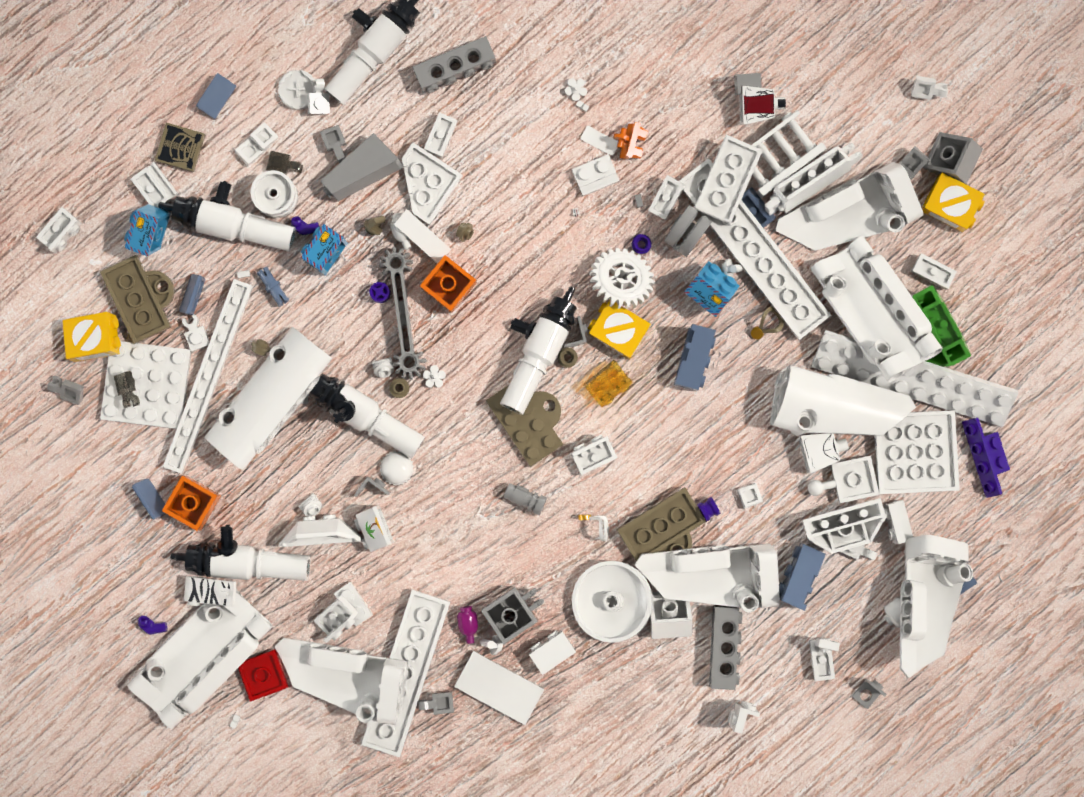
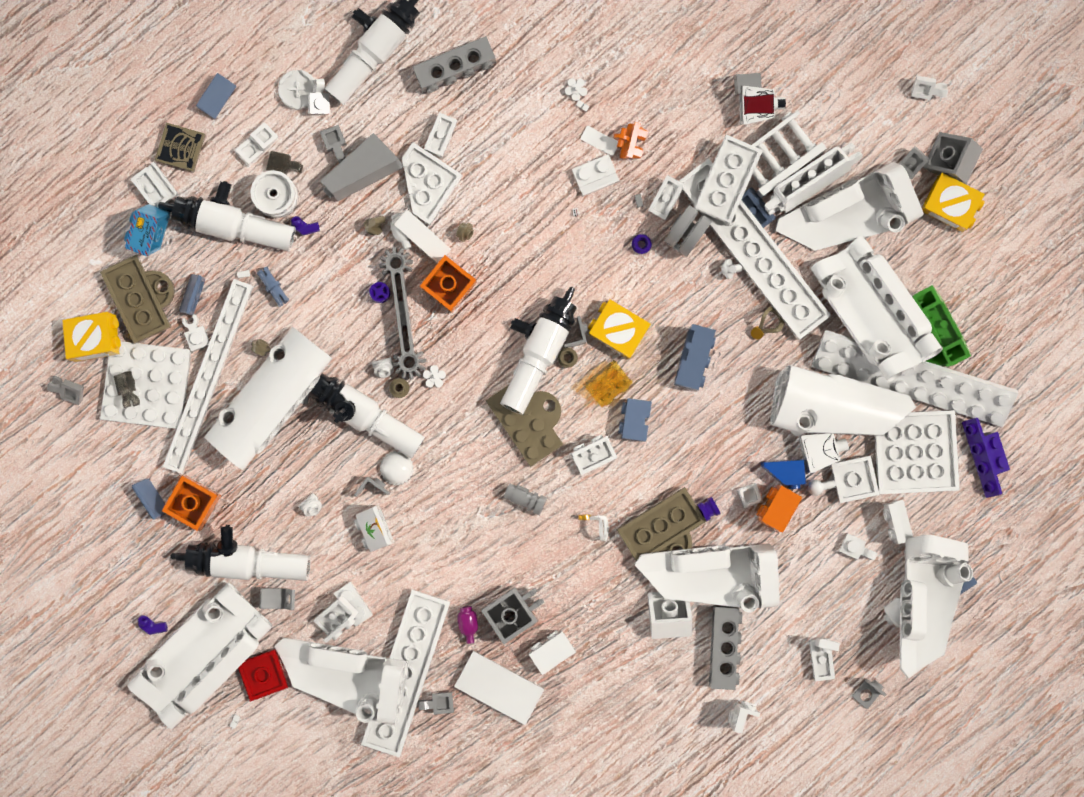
white bracket [36,207,82,253] -> none
white door [184,576,236,607] -> none
white wedge [279,515,362,547] -> none
dark azure brick [301,224,348,276] -> none
white plate [480,635,503,655] -> none
white dish [572,561,653,643] -> none
white gear [589,248,654,309] -> none
dark azure brick [684,261,740,317] -> none
sand blue wedge [779,543,826,611] -> none
white wedge [802,498,886,554] -> none
white plate [911,253,957,290] -> none
none -> light grey bracket [259,588,295,610]
none -> sand blue brick [618,398,652,442]
none -> orange brick [756,485,803,533]
none -> blue slope [761,460,806,489]

